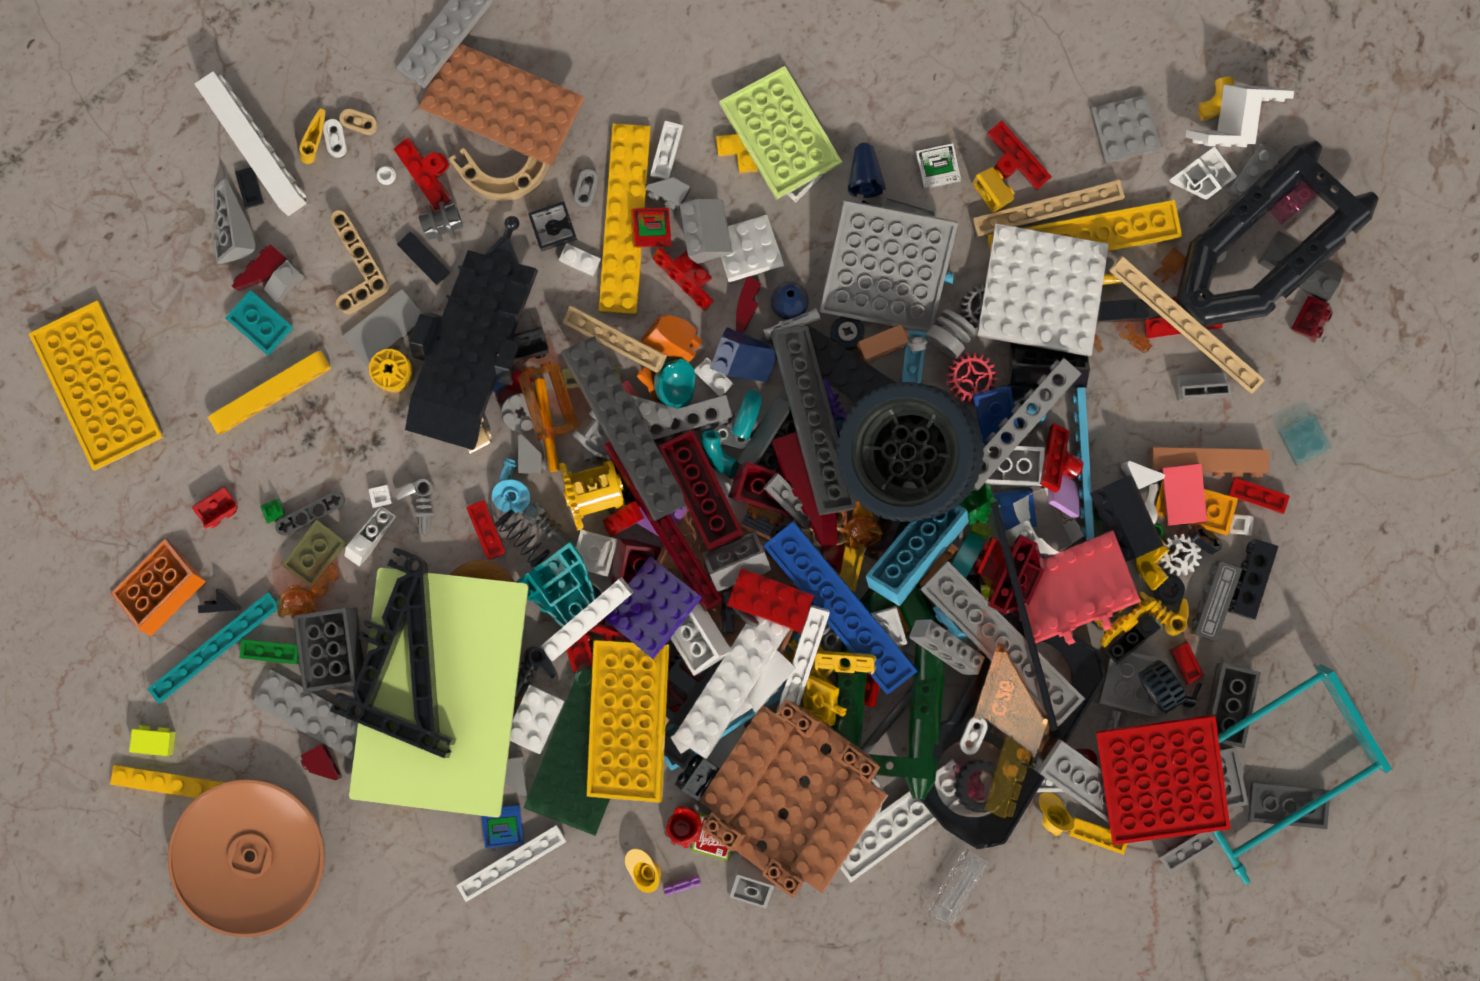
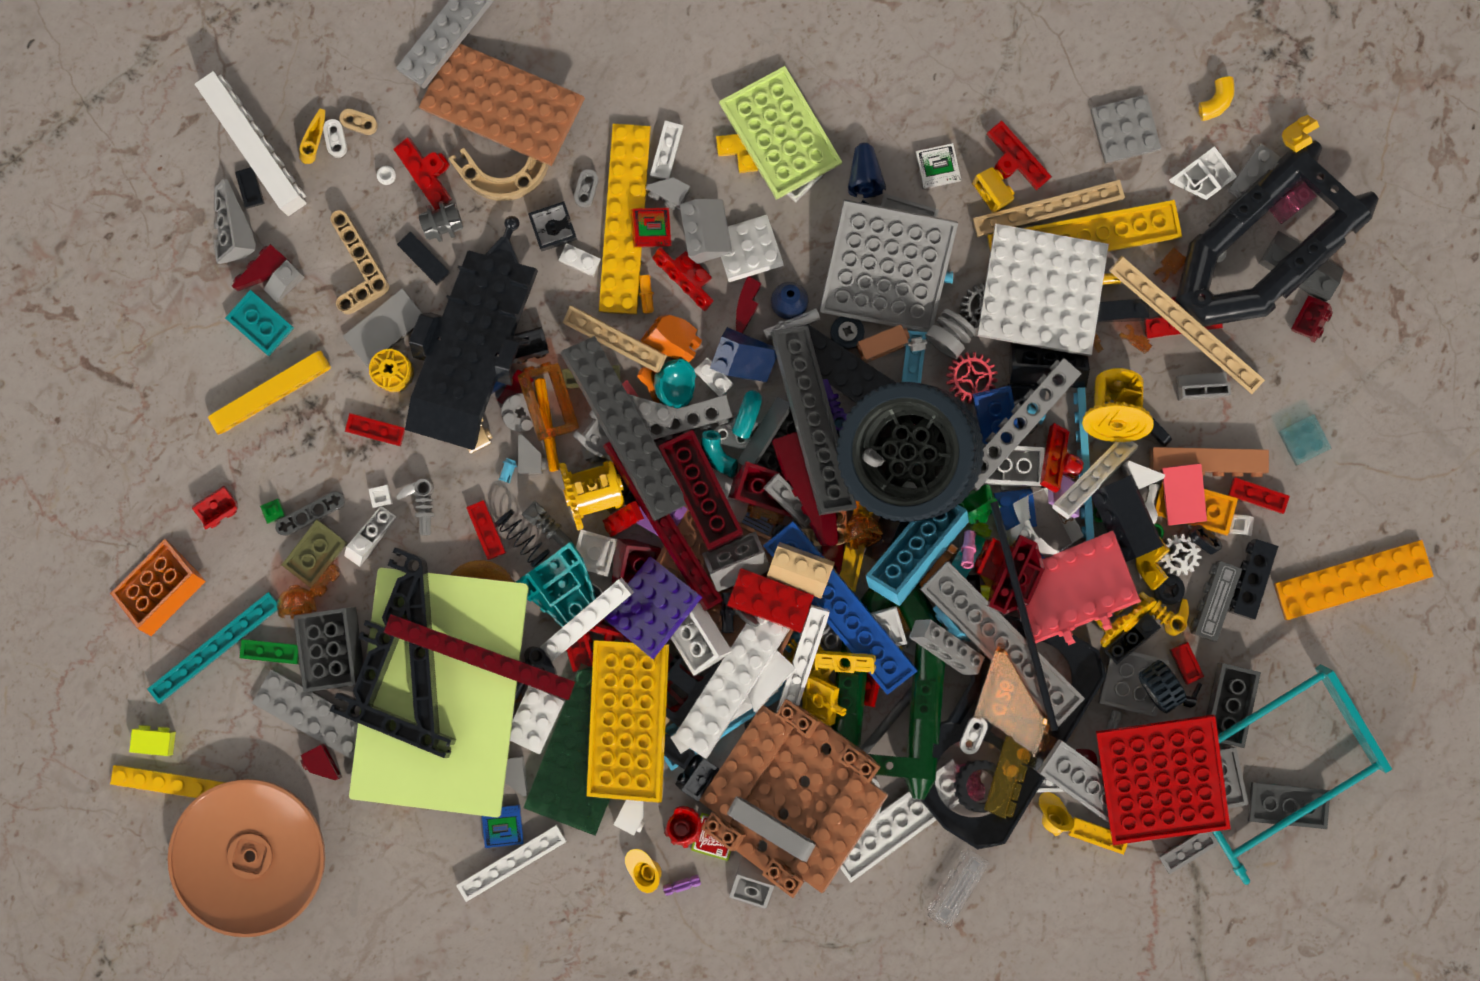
yellow plate [28,300,164,471] -> none
black slope [198,589,241,613] -> none
medium azure dish [492,479,530,513] -> none
white bracket [1185,85,1294,147] -> none
none -> red plate [345,413,406,447]
none -> dark red plate [384,614,575,700]
none -> white slope [613,800,645,835]
none -> light orange axle [639,275,654,314]
none -> light grey beam [727,796,816,862]
none -> tan slope [766,542,835,599]
none -> light grey tile [861,448,885,467]
none -> bright pink pin [961,530,976,569]
none -> white plate [1052,441,1138,519]
none -> yellow piece [1082,368,1154,442]
none -> black beam [1150,418,1172,447]
none -> light orange plate [1274,540,1434,620]
none -> yellow plate [1282,115,1319,152]

